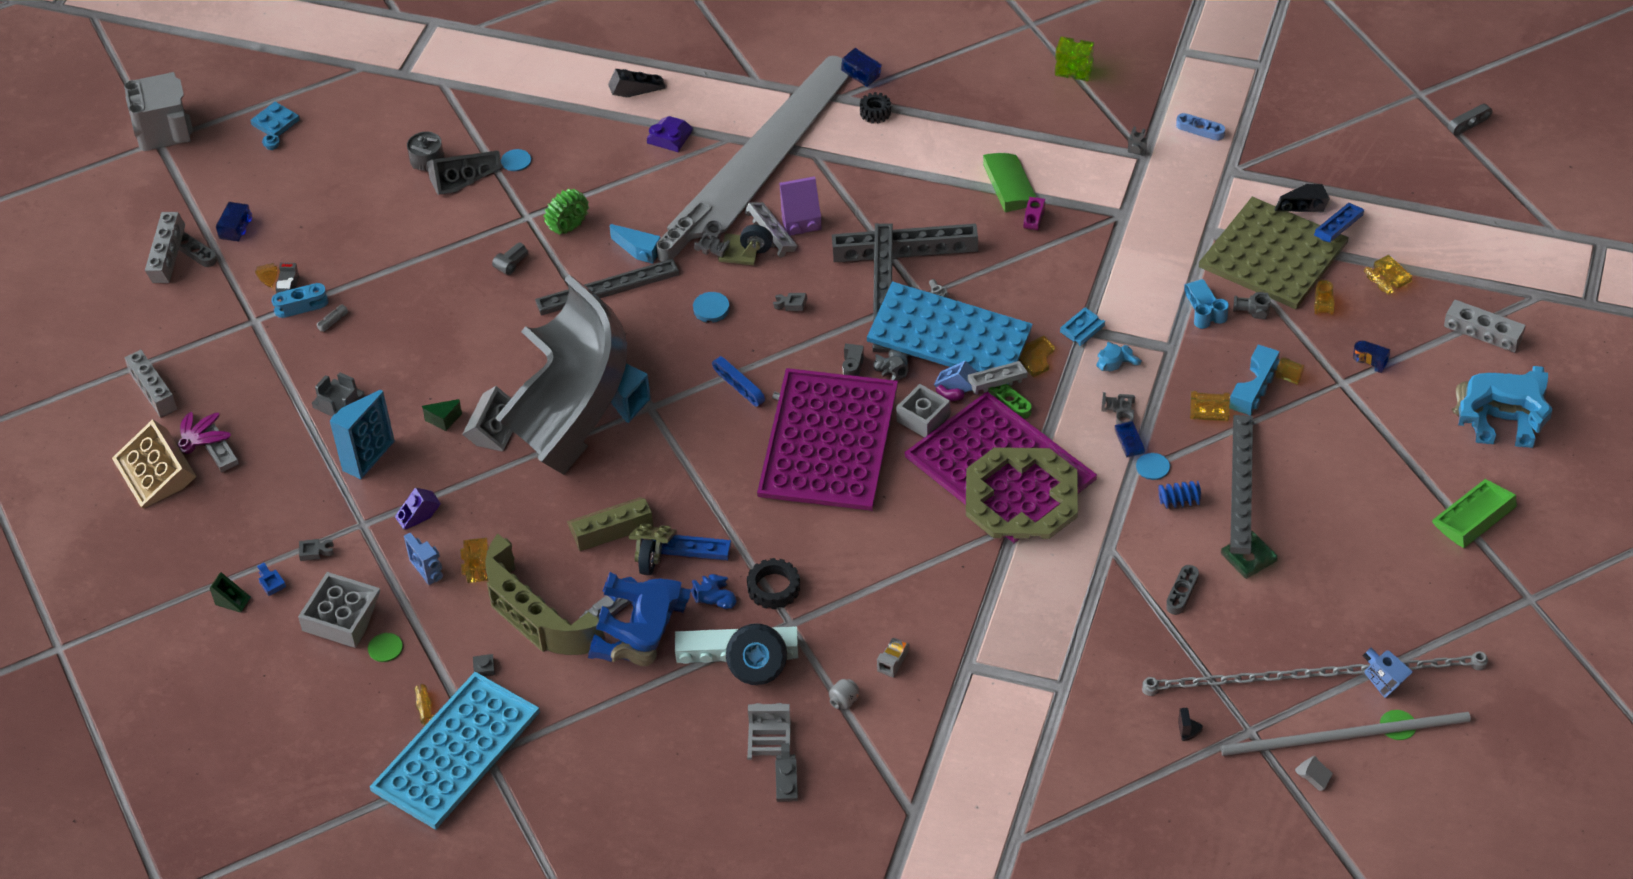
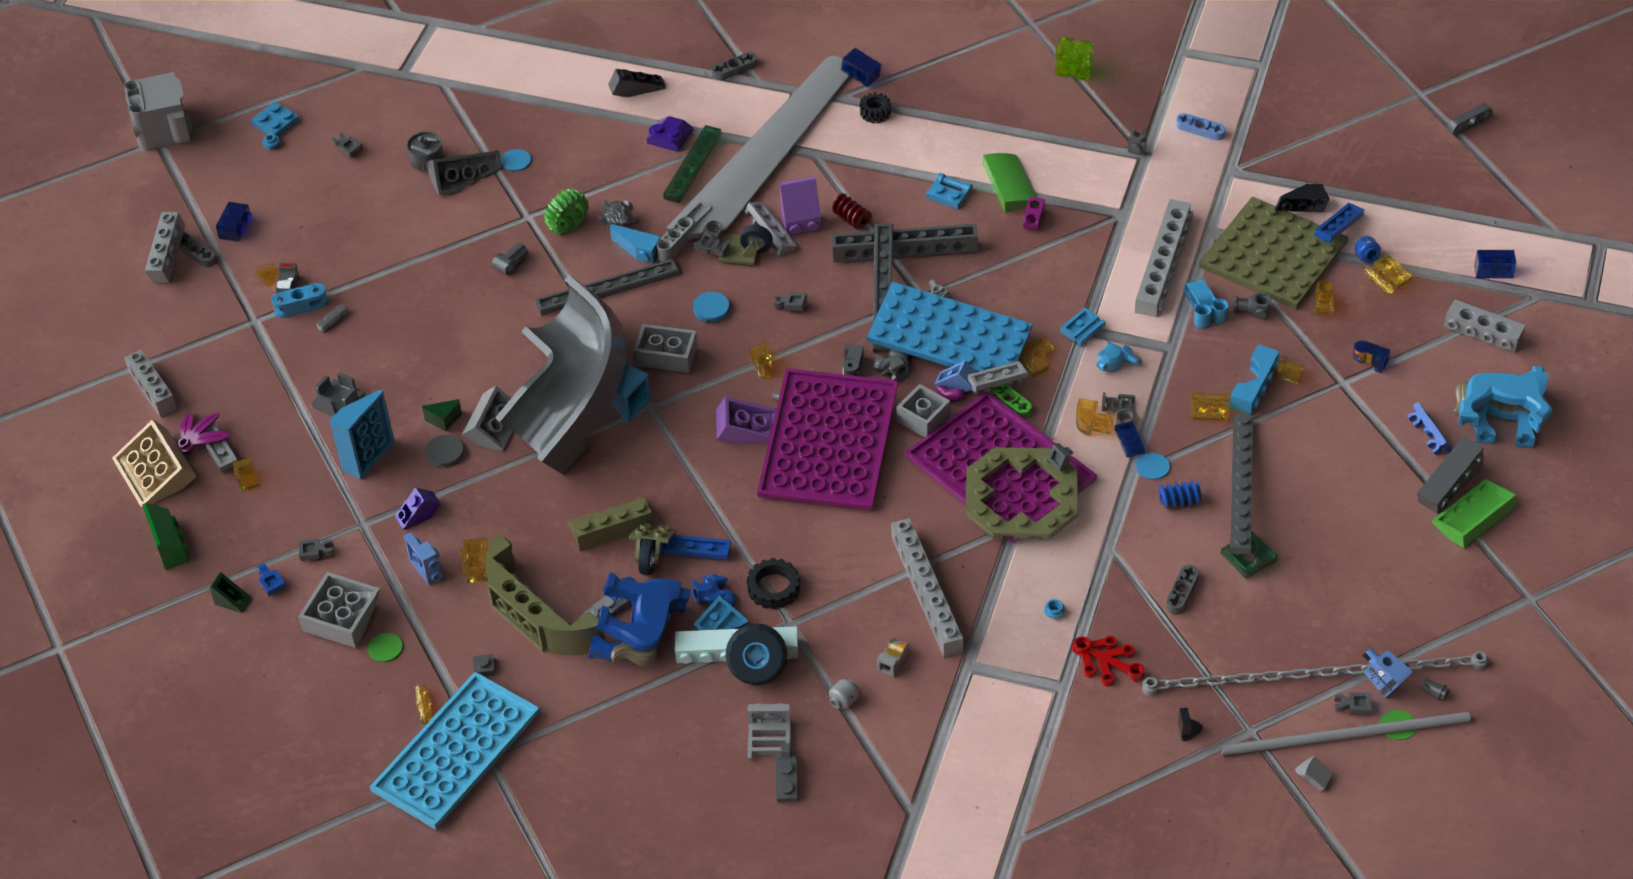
blue beam [712,356,765,407] -> none
none -> green slope [142,503,189,570]
none -> clear yellow panel [232,458,259,492]
none -> dark grey plate [332,133,363,158]
none -> dark grey tile [425,435,464,468]
none -> dark grey hair [598,200,638,226]
none -> light grey brick [633,324,698,373]
none -> clear green plate [663,125,722,203]
none -> dark azure wing [693,595,749,631]
none -> dark grey beam [712,52,758,80]
none -> medium lavender slope [716,397,776,444]
none -> clear yellow piece [748,343,774,379]
none -> dark red piece [832,193,872,229]
none -> light grey brick [891,518,963,658]
none -> dark azure plate [926,173,973,210]
none -> dark azure plate [1044,599,1065,618]
none -> dark grey tile [1047,443,1073,471]
none -> red plant [1072,636,1145,687]
none -> clear yellow brick [1076,398,1113,436]
none -> light grey brick [1135,199,1193,317]
none -> dark grey plate [1334,692,1372,715]
none -> blue head [1354,236,1381,263]
none -> plate [1408,402,1453,455]
none -> dark grey wedge [1417,436,1484,514]
none -> dark grey pin [1421,678,1449,700]
none -> clear blue brick [1474,250,1516,278]

